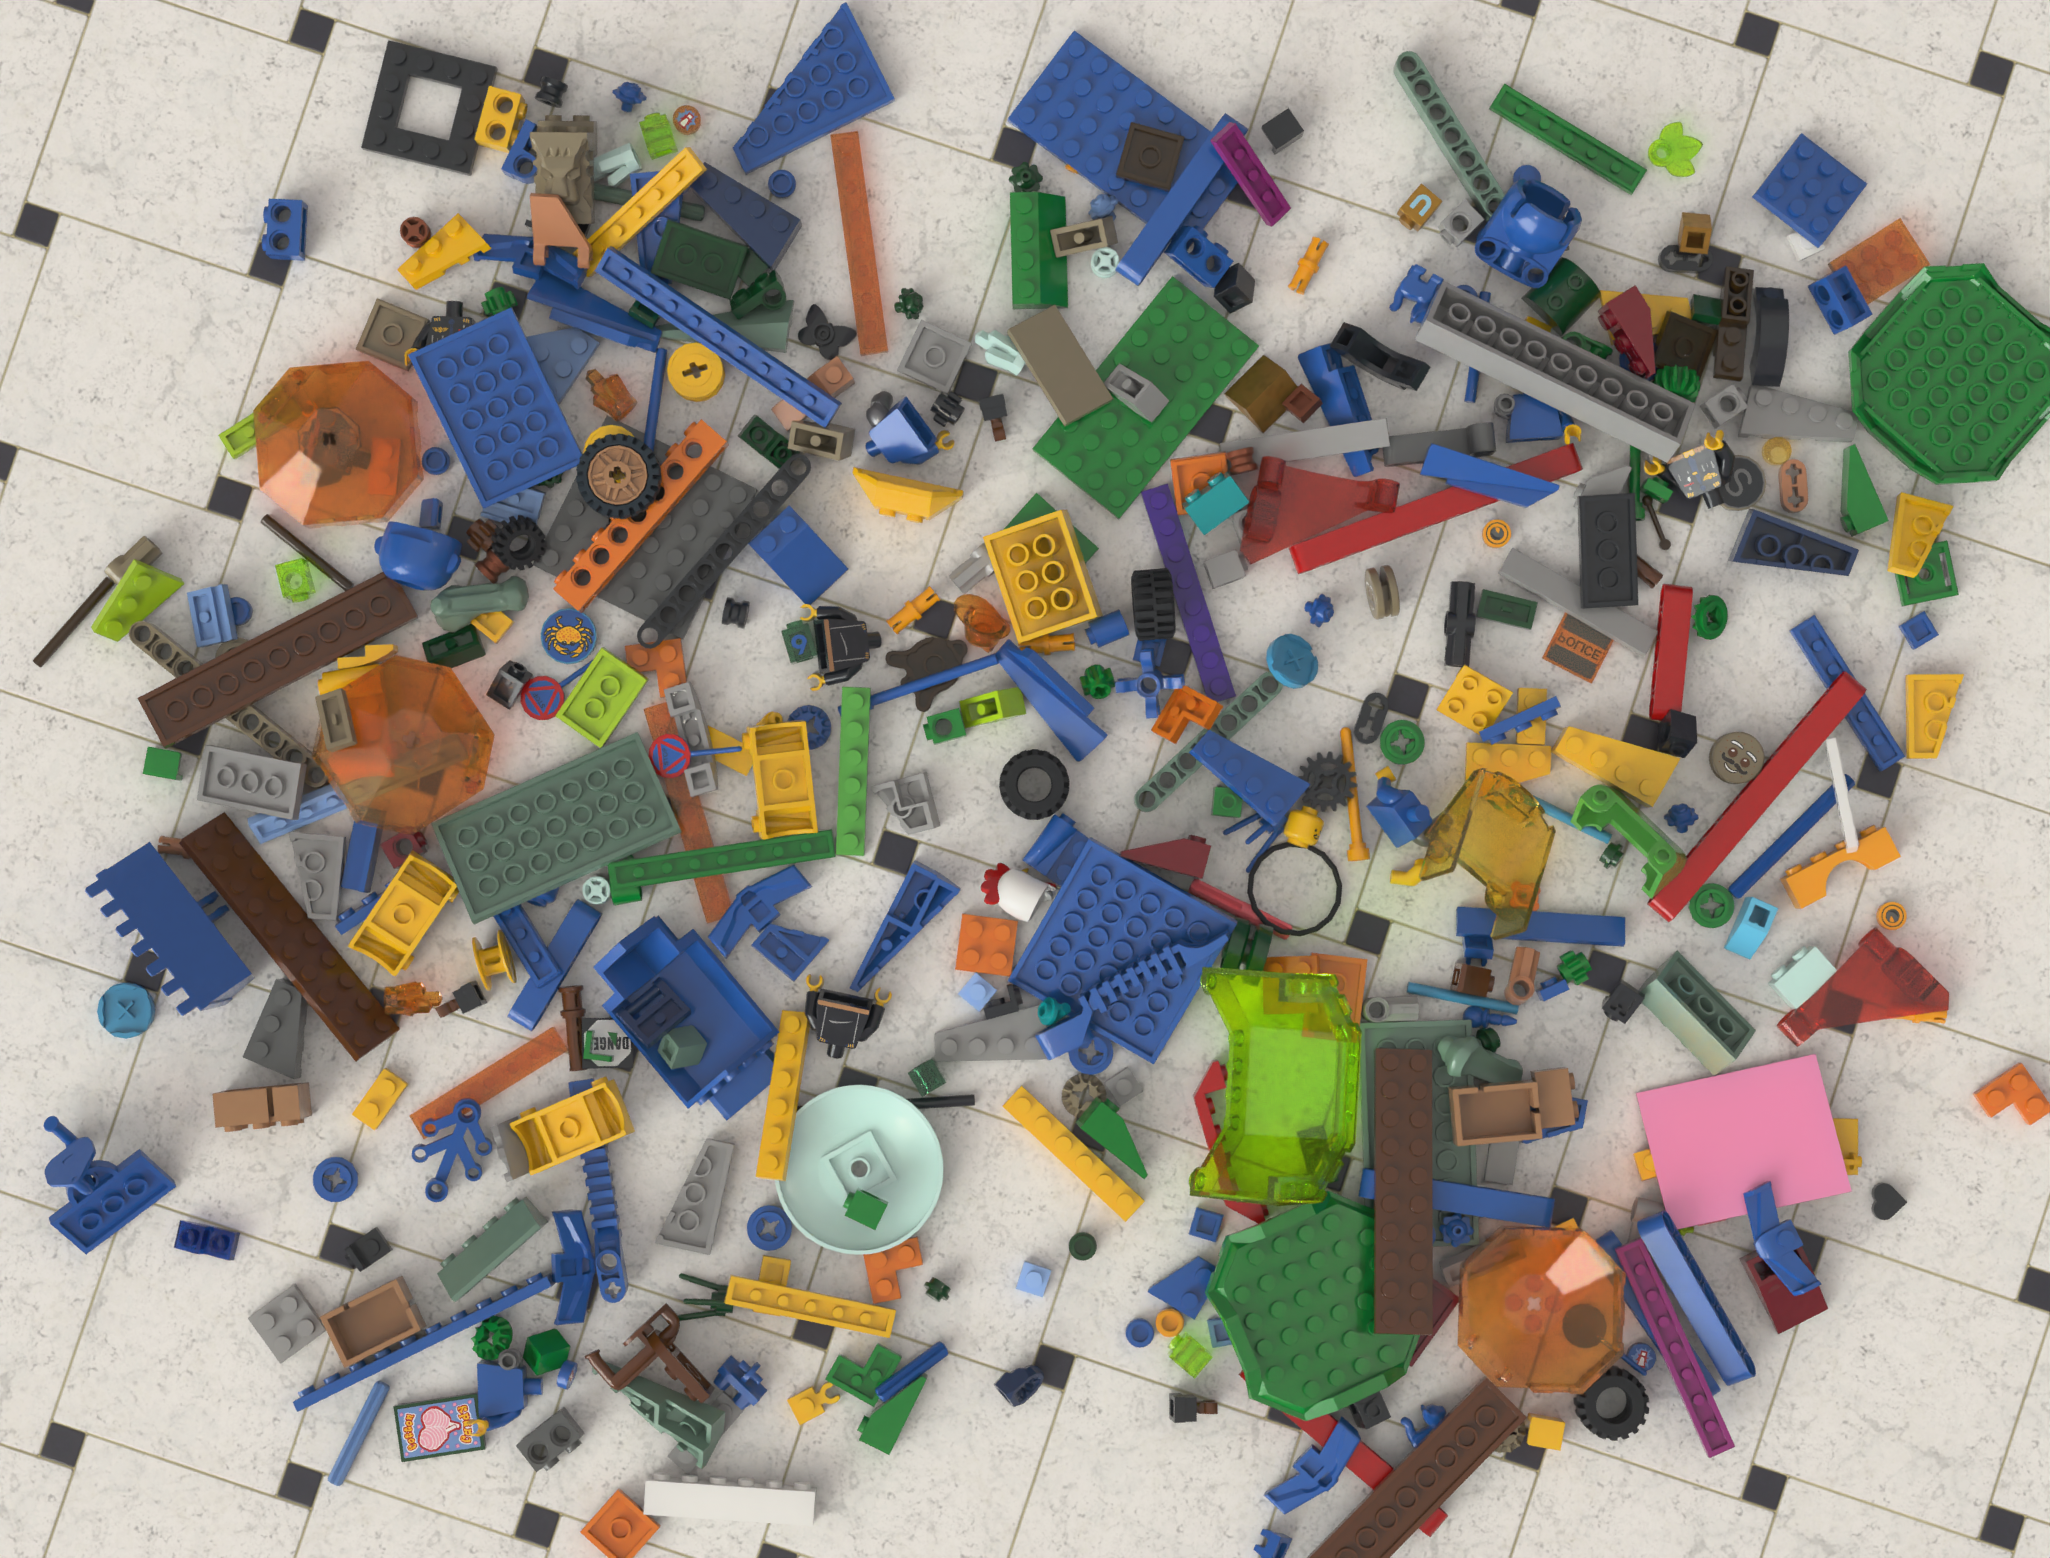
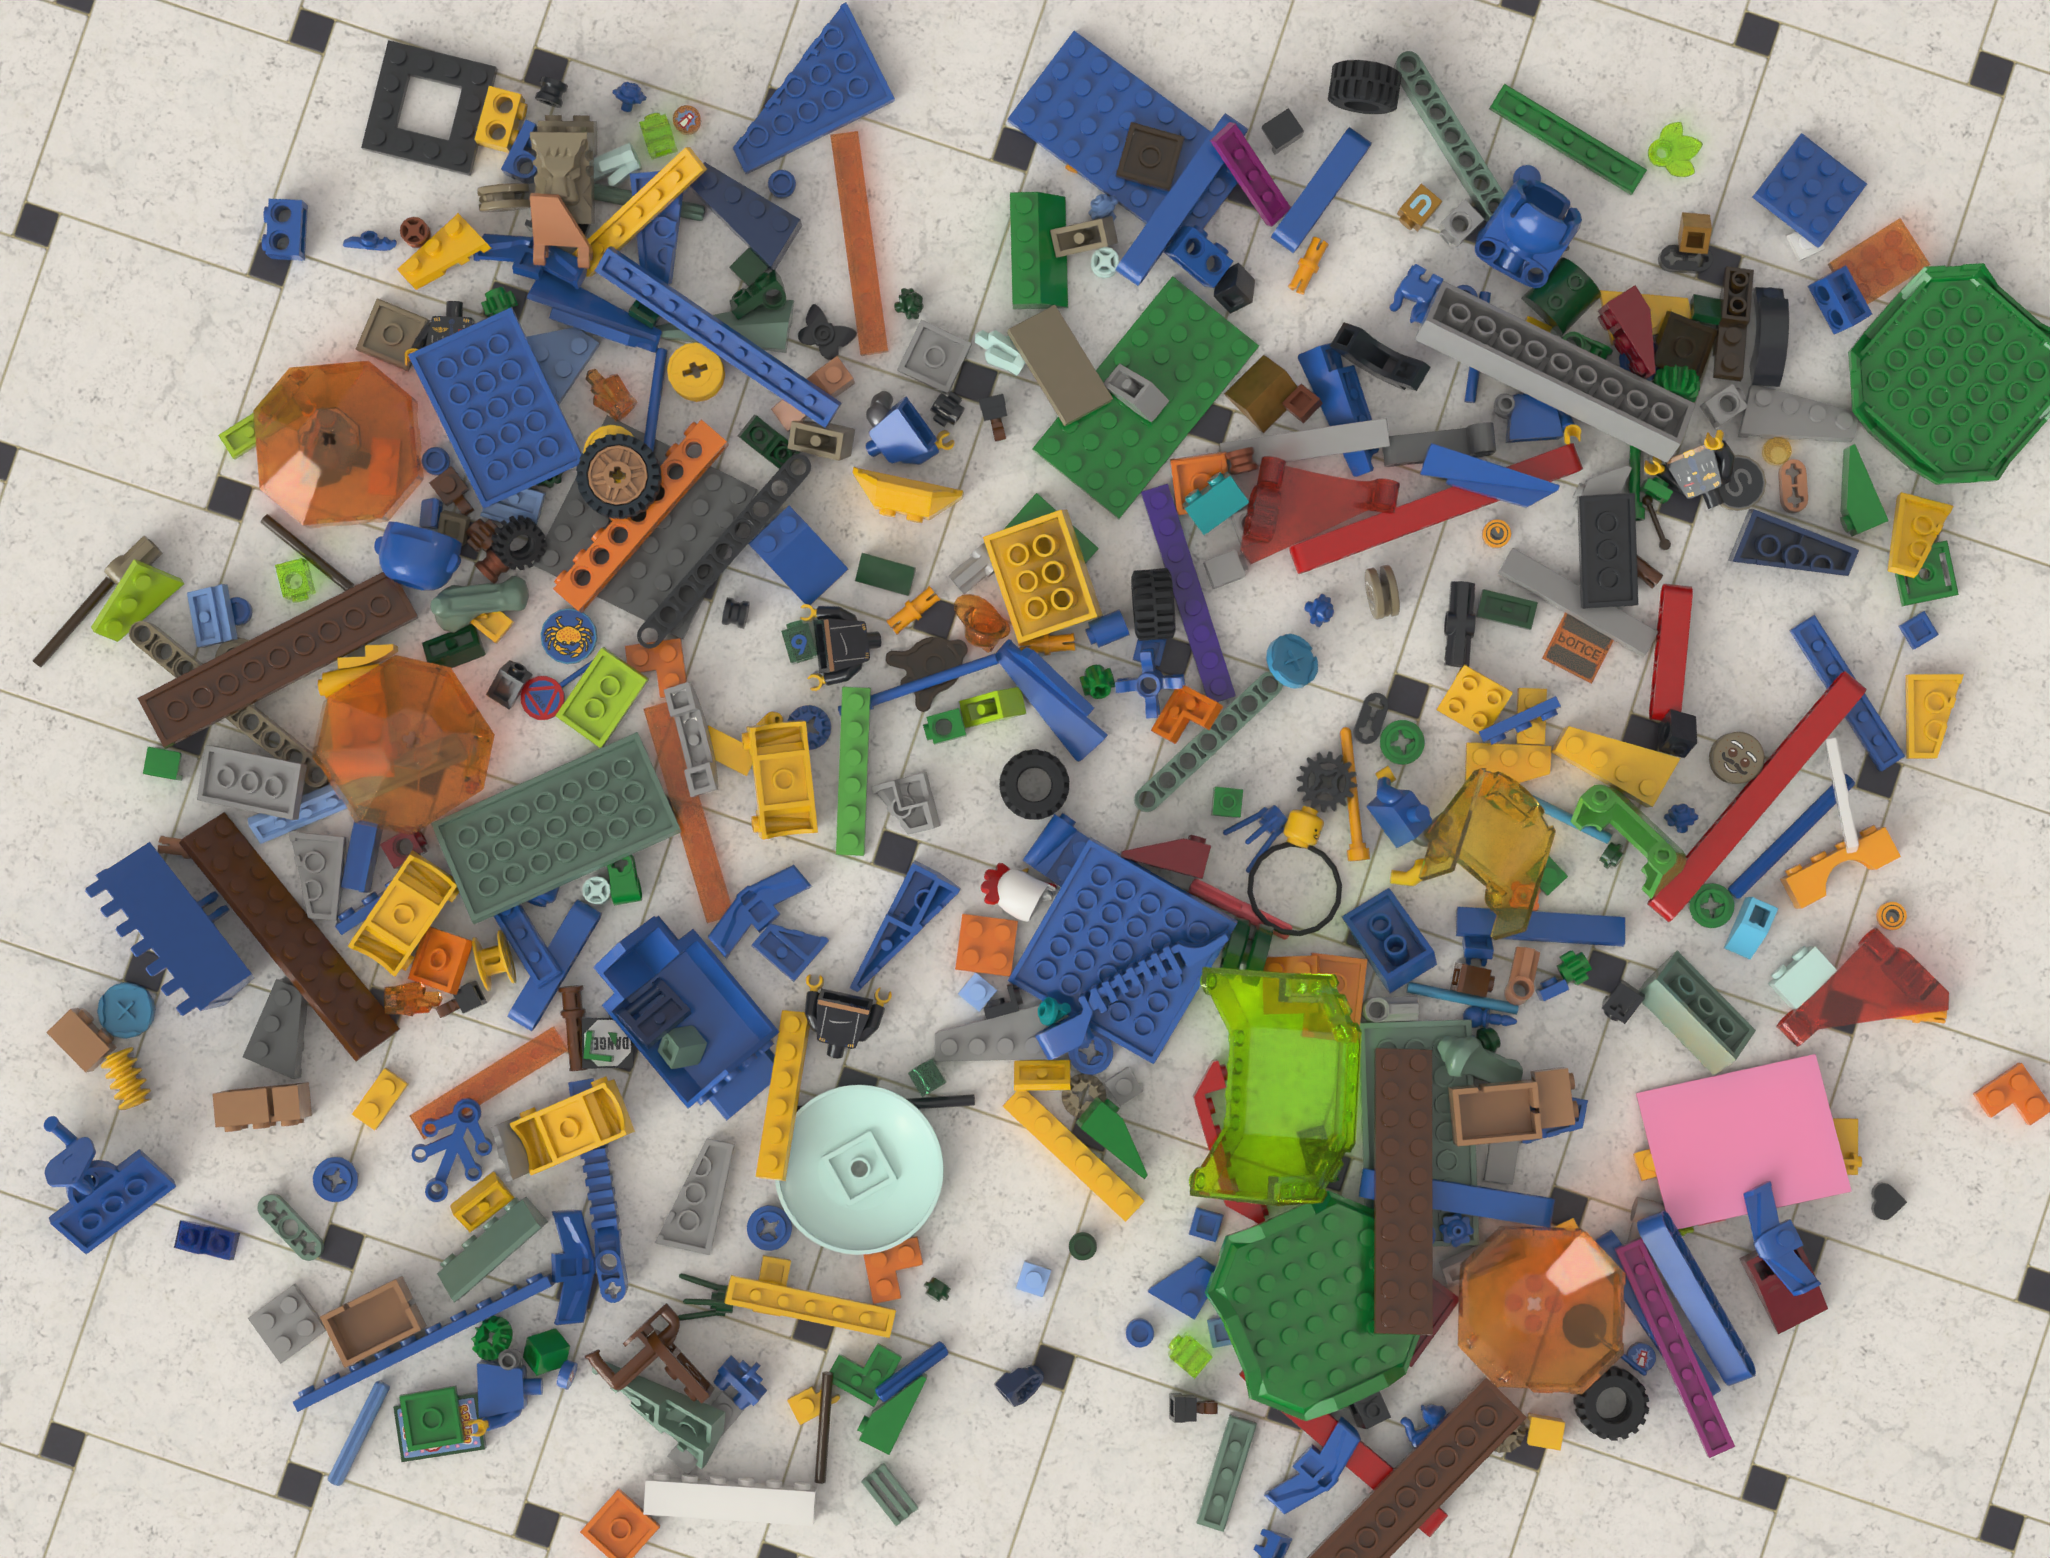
dark tan plate [315,688,358,752] -> none
black bracket [345,1227,393,1272] -> none
dark grey brick [516,1407,584,1473] -> none
green tile [609,829,836,891] -> none
piece [648,734,742,778] -> none
dark green tile [650,219,748,300] -> none
green brick [843,1188,889,1230] -> none
dark green plant [1009,162,1043,192] -> none
light orange tile [1155,1308,1184,1337] -> none
blue wing [1189,730,1311,827] -> none
green gear [1691,595,1728,640] -> none
none -> medium nougat brick [46,1008,117,1073]
none -> yellow piece [101,1047,151,1110]
none -> sand green beam [257,1194,324,1261]
none -> blue piece [343,231,397,251]
none -> green tile [399,1385,465,1452]
none -> orange plate [408,926,472,995]
none -> reddish brown plate [429,466,474,516]
none -> dark tan plate [438,510,471,546]
none -> yellow slope [450,1172,514,1233]
none -> dark tan head [477,183,531,212]
none -> dark brown bar [814,1371,834,1484]
none -> dark green slope [855,553,916,596]
none -> sand green tile [861,1463,918,1526]
none -> yellow plate [1014,1060,1071,1091]
none -> sand green tile [1196,1414,1257,1532]
none -> blue beam [1271,127,1372,254]
none -> black tyre [1328,60,1402,114]
none -> blue slope [1342,888,1437,994]
none -> green plate [1527,856,1568,896]

